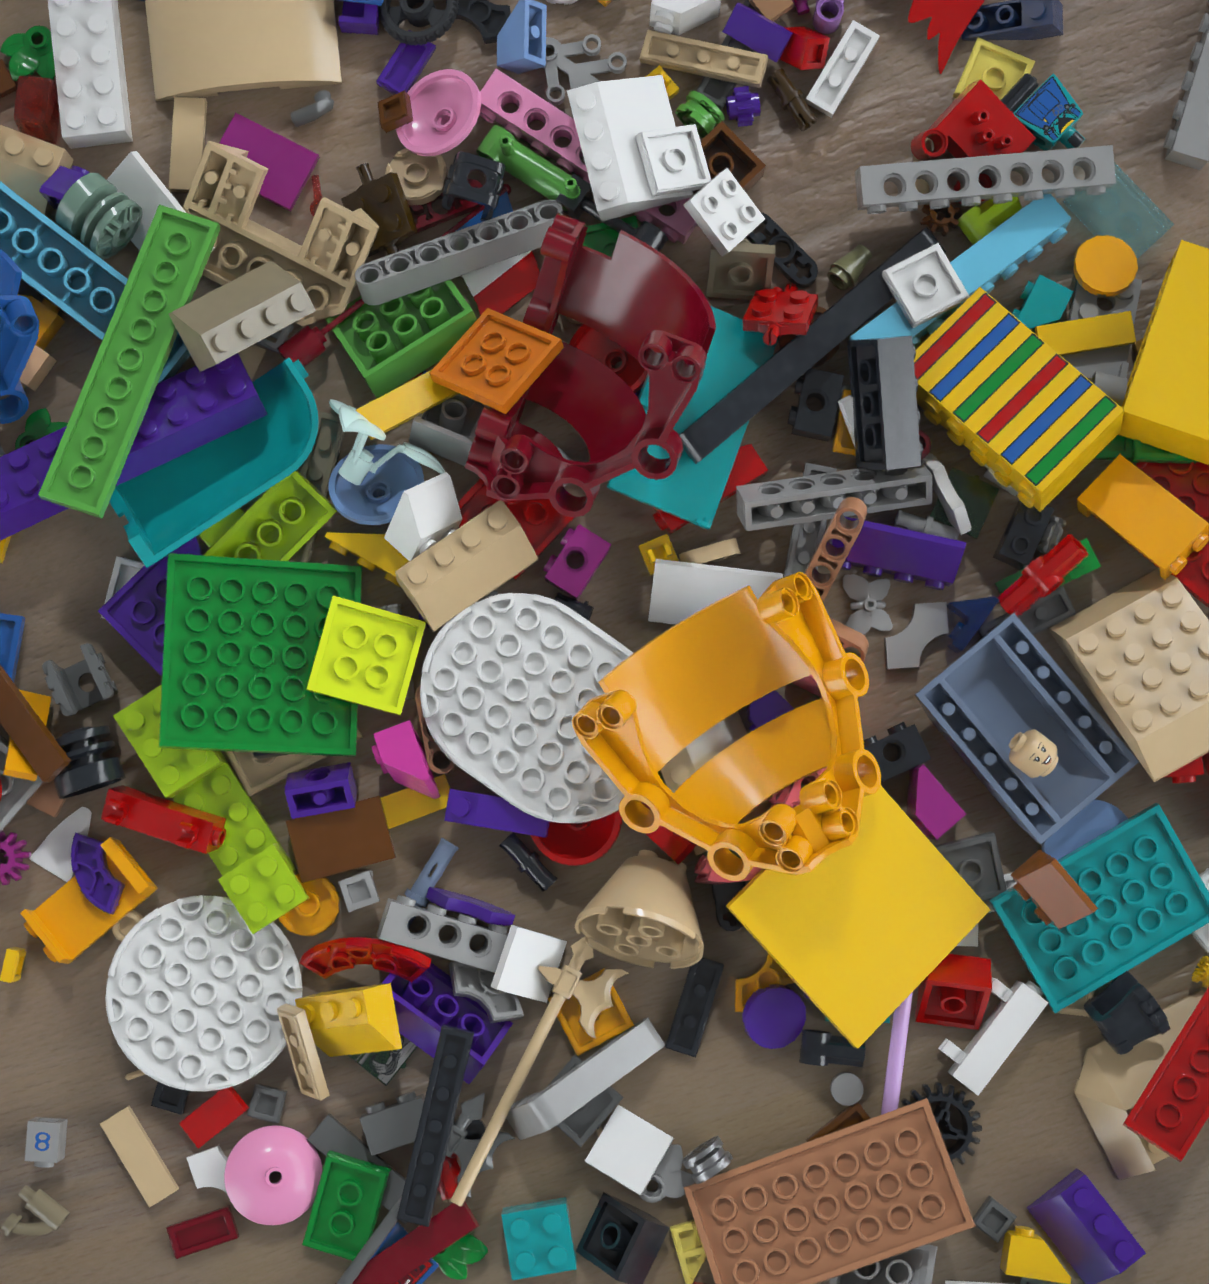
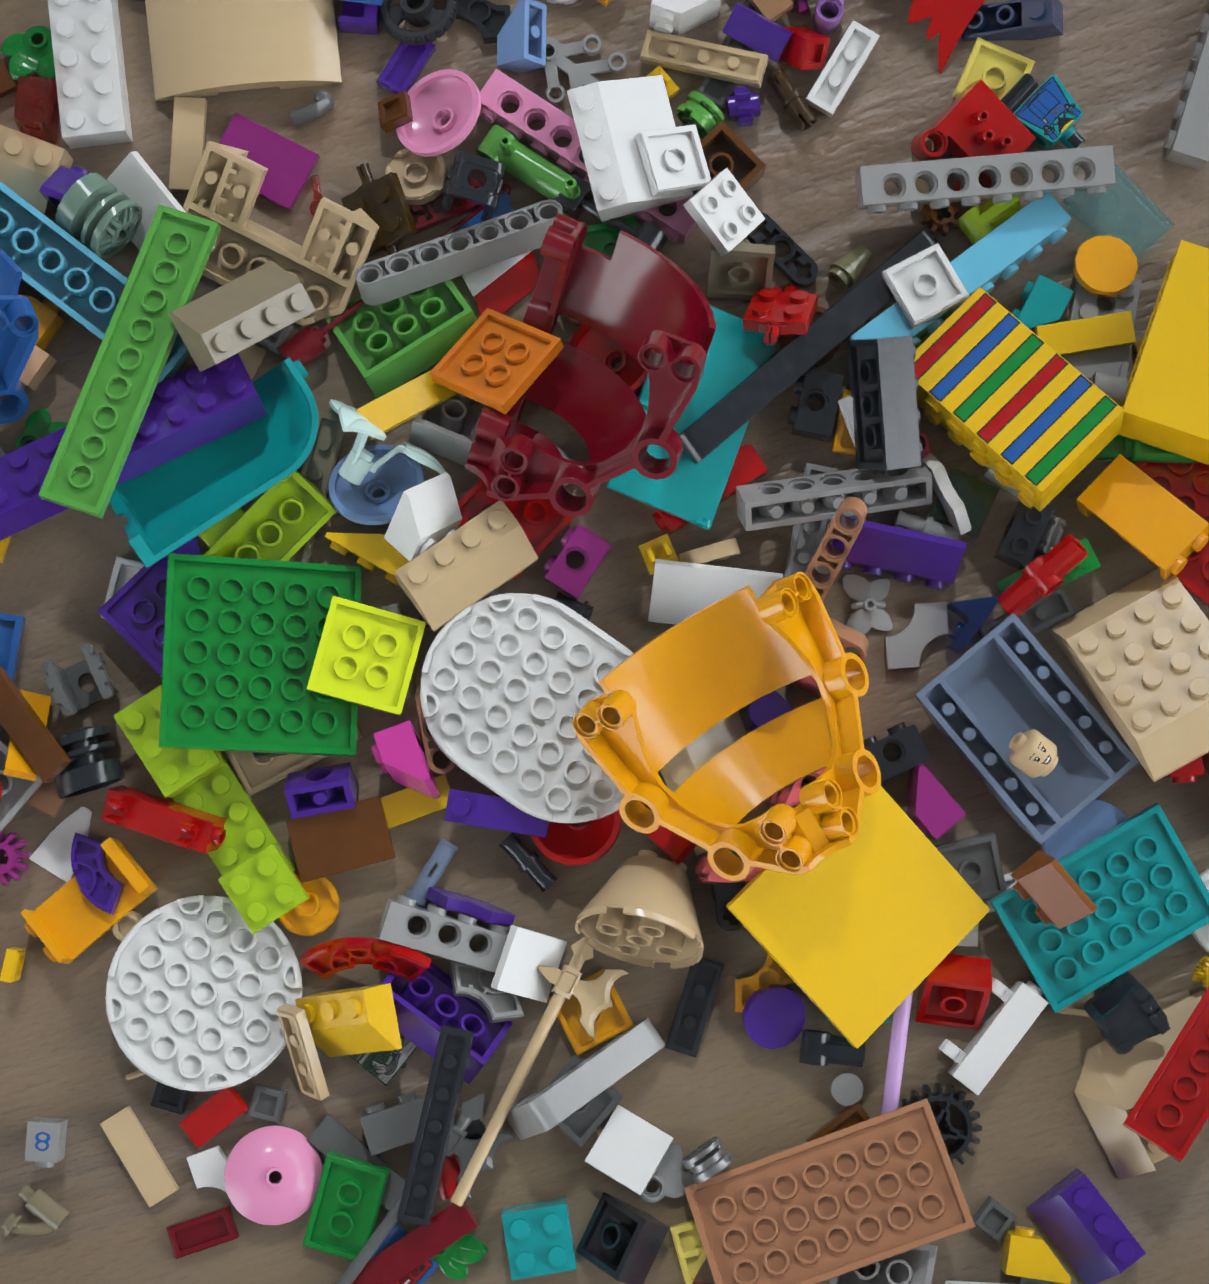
light grey panel [338,870,380,912] -> none

